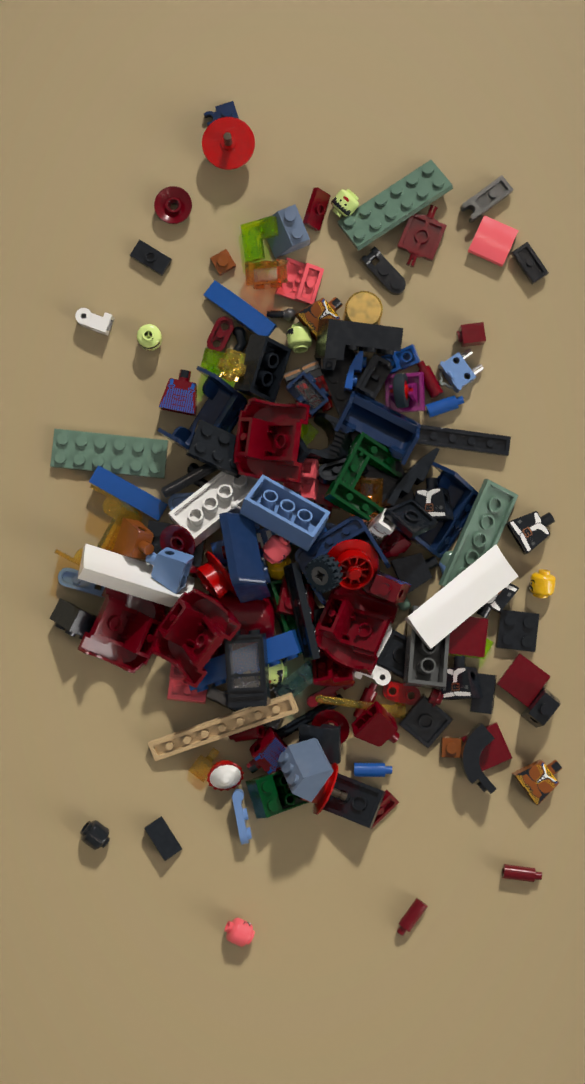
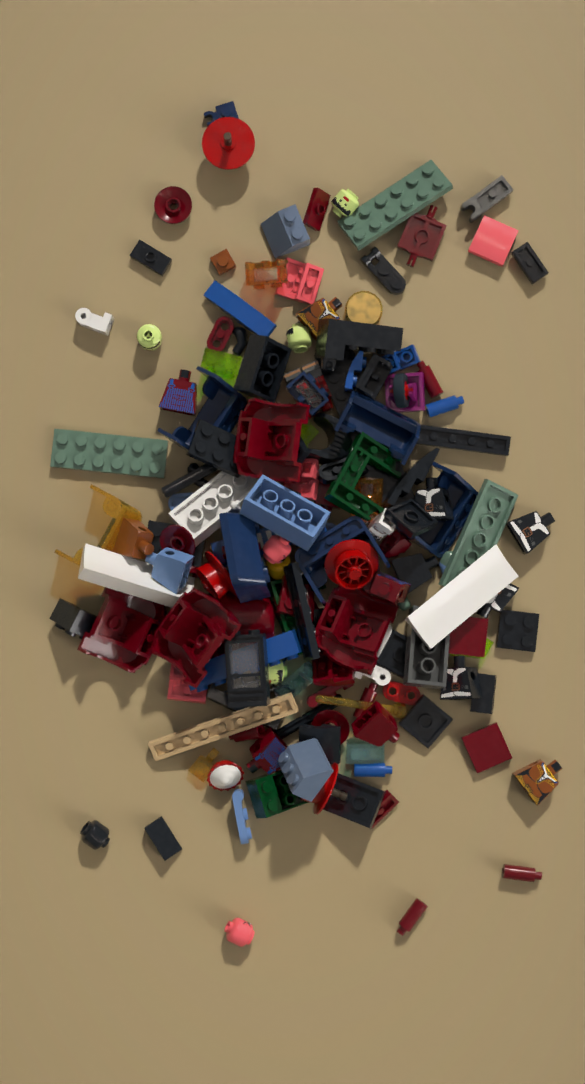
medium blue plate [58,568,105,598] -> none
blue slope [89,465,168,521] -> none
clear yellow brick [217,348,246,382] -> none
clear neon green plate [241,216,279,263] -> none
piece [267,308,296,322] -> none
black wheel [305,554,343,593] -> none
dark red plate [428,688,444,707] -> none
medium blue piece [438,349,484,393] -> none
dark orange plate [441,737,462,758] -> none
dark red brick [456,322,486,347] -> none
black arch [461,722,496,794] -> none
dark red tile [496,653,551,707] -> none
black torso [521,687,561,728] -> none
yellow head [529,569,556,599] -> none
none -> clear light blue slope [346,742,385,764]

